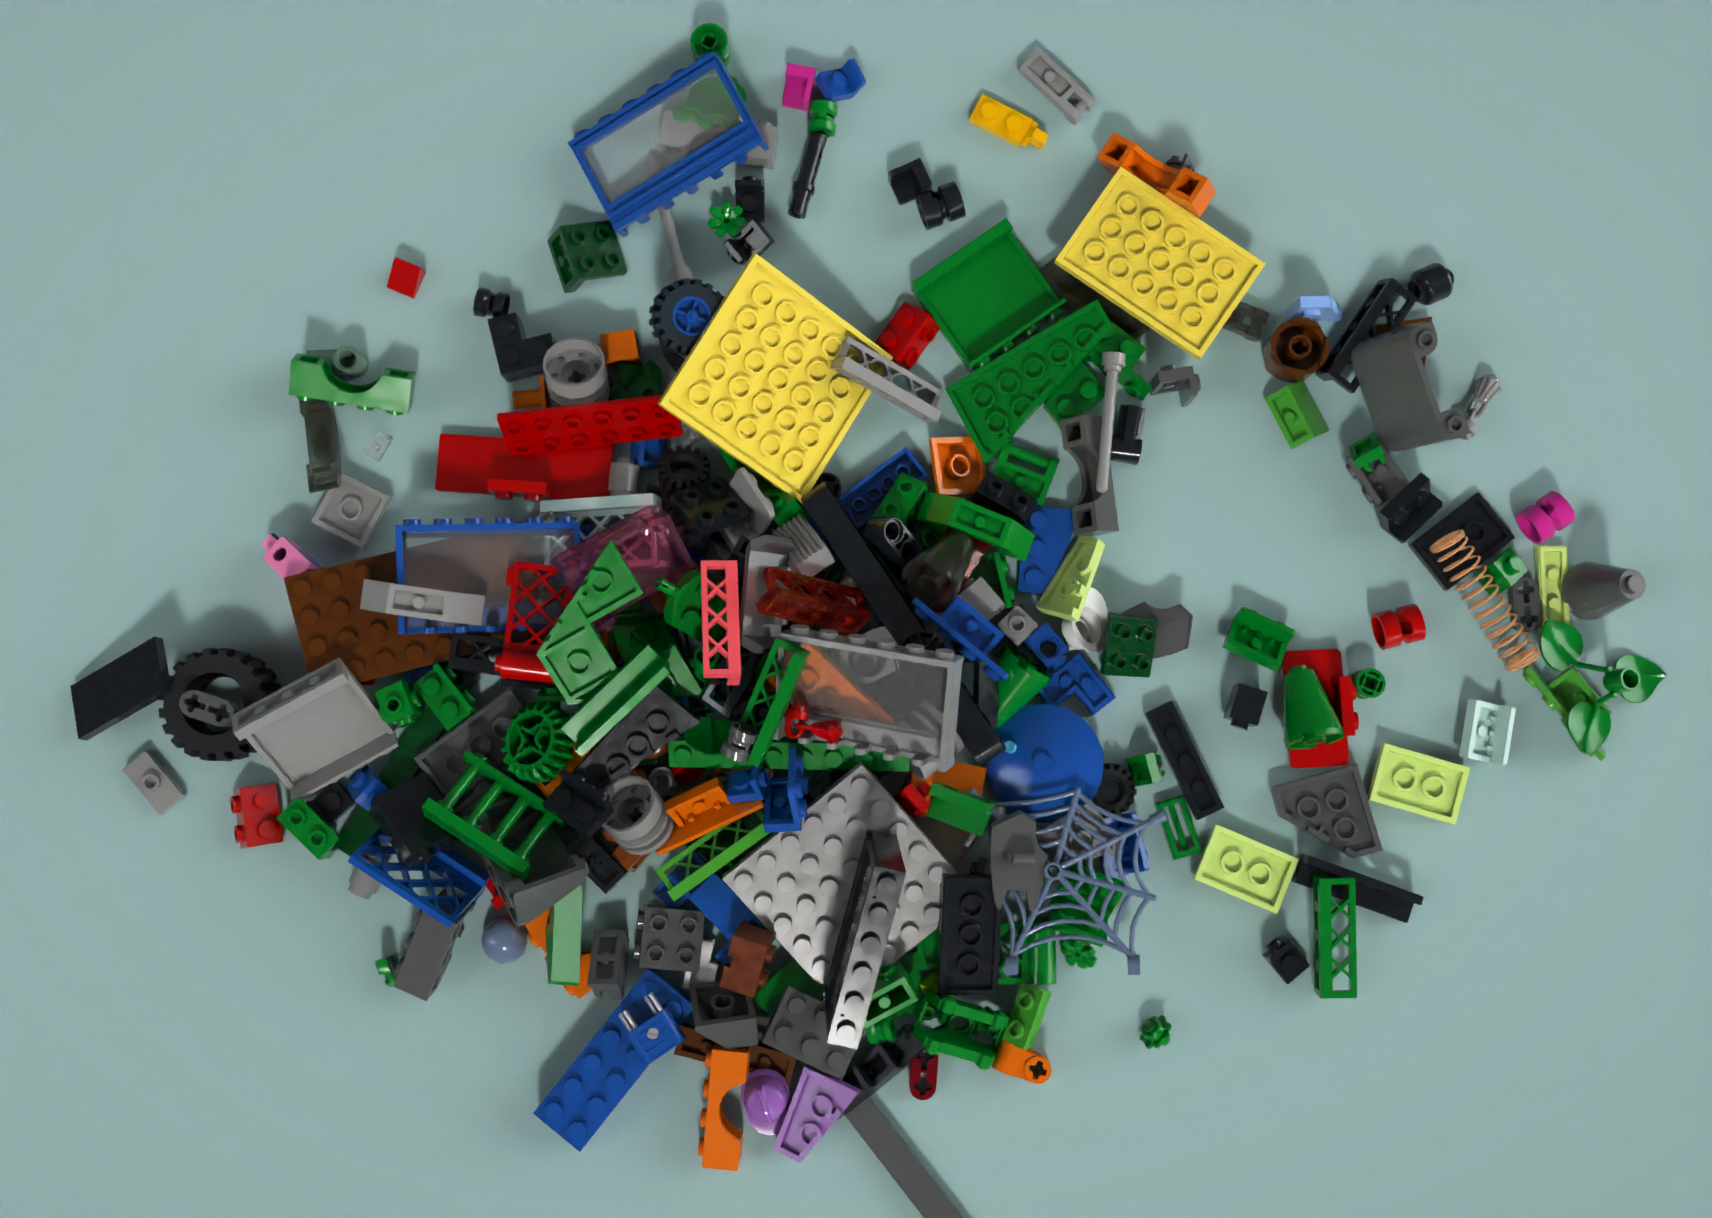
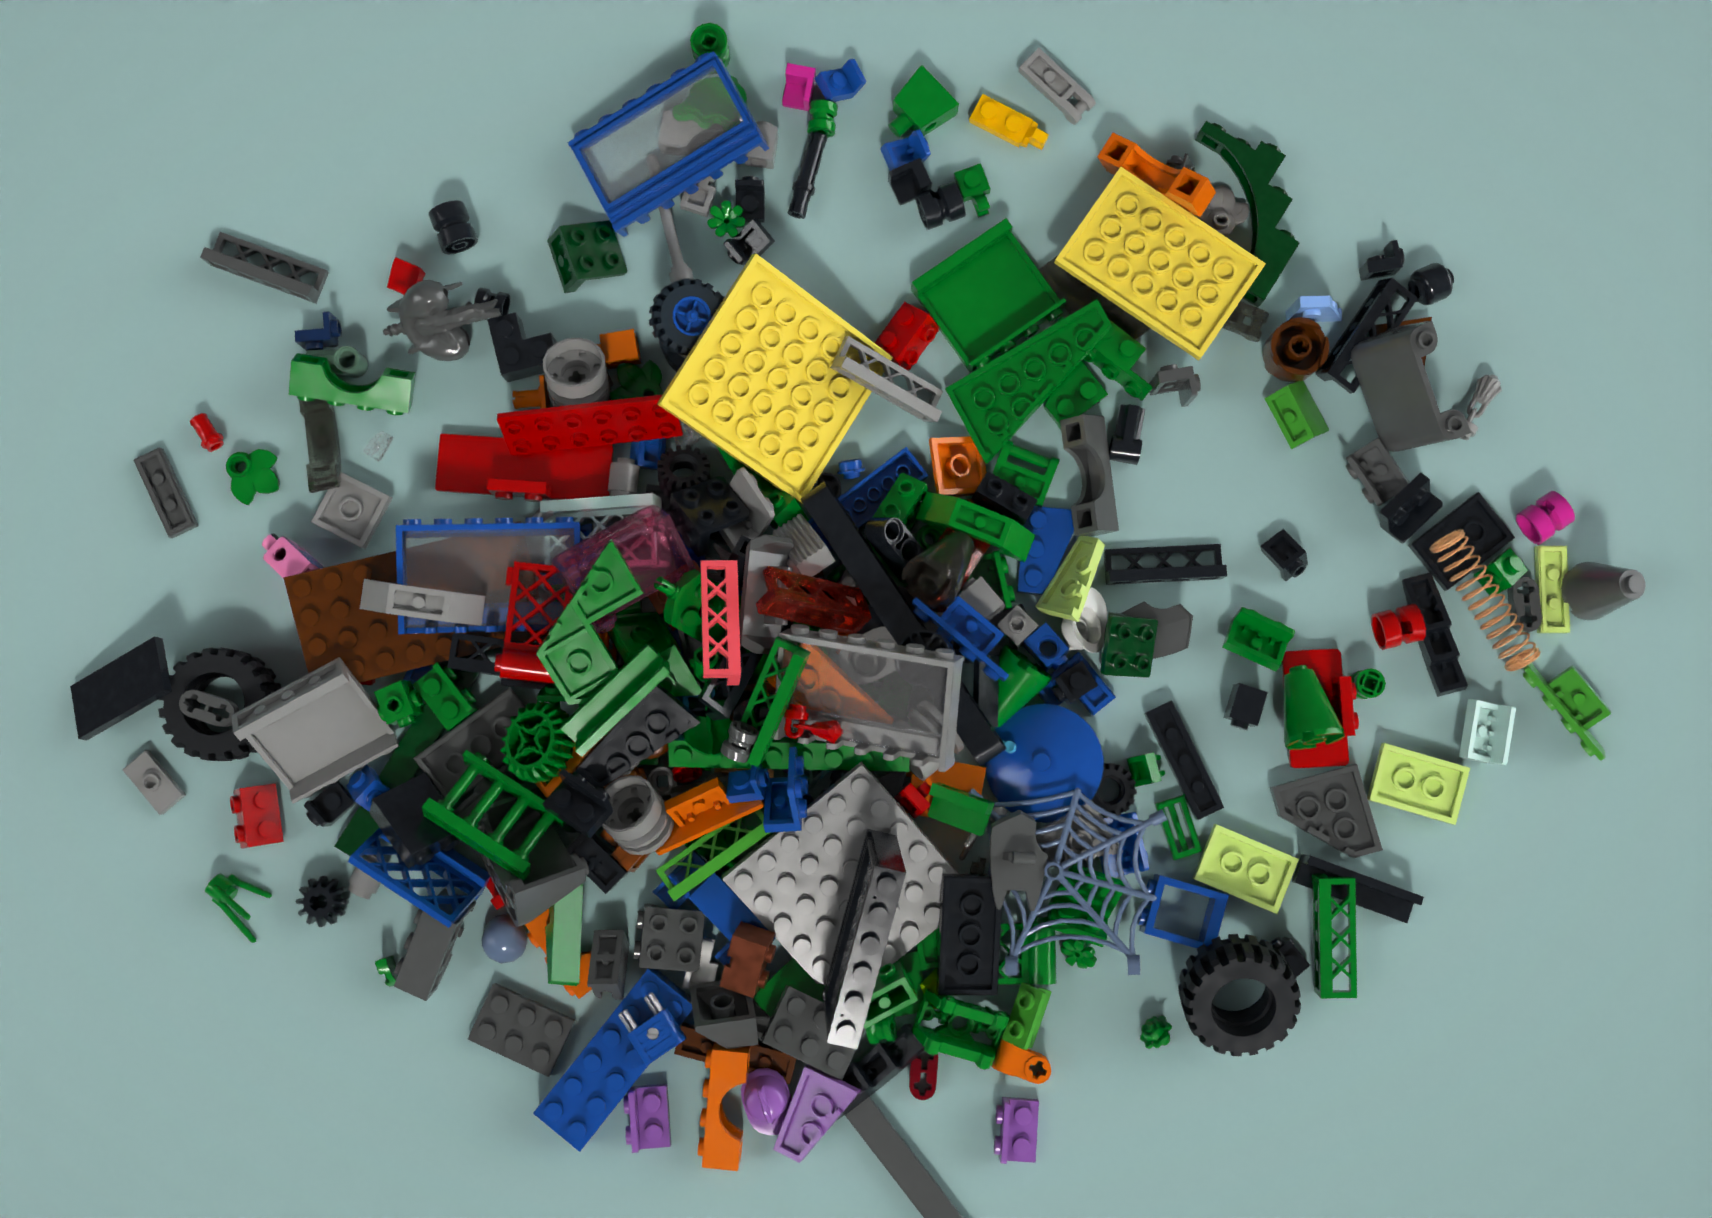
green bracket [276,798,340,860] -> none
light grey piece [1096,351,1126,493] -> none
green tile [1348,432,1386,472] -> none
green plant [1539,619,1666,754] -> none
none -> dark grey tile [133,447,199,539]
none -> red pin [190,413,224,452]
none -> dark grey fence [200,232,329,304]
none -> green plant [205,873,272,943]
none -> green plate [226,449,279,505]
none -> dark blue bracket [295,311,342,351]
none -> black gear [295,875,350,927]
none -> dark grey hair [383,280,501,361]
none -> black wheel [428,200,478,254]
none -> dark grey plate [468,983,576,1077]
none -> medium lavender bracket [624,1084,671,1153]
none -> light grey plate [680,176,717,217]
none -> blue plate [837,459,865,479]
none -> blue bracket [880,129,931,171]
none -> green torso [888,65,959,138]
none -> green plate [954,163,991,218]
none -> medium lavender bracket [994,1097,1039,1164]
none -> black bracket [1051,661,1098,705]
none -> black fence [1104,544,1227,585]
none -> blue window [1137,874,1229,948]
none -> black tyre [1178,934,1301,1056]
none -> light grey plate [1194,186,1249,237]
none -> dark green arch [1195,121,1300,307]
none -> black bracket [1260,529,1308,581]
none -> black bracket [1359,240,1405,281]
none -> black slope [1402,572,1468,697]

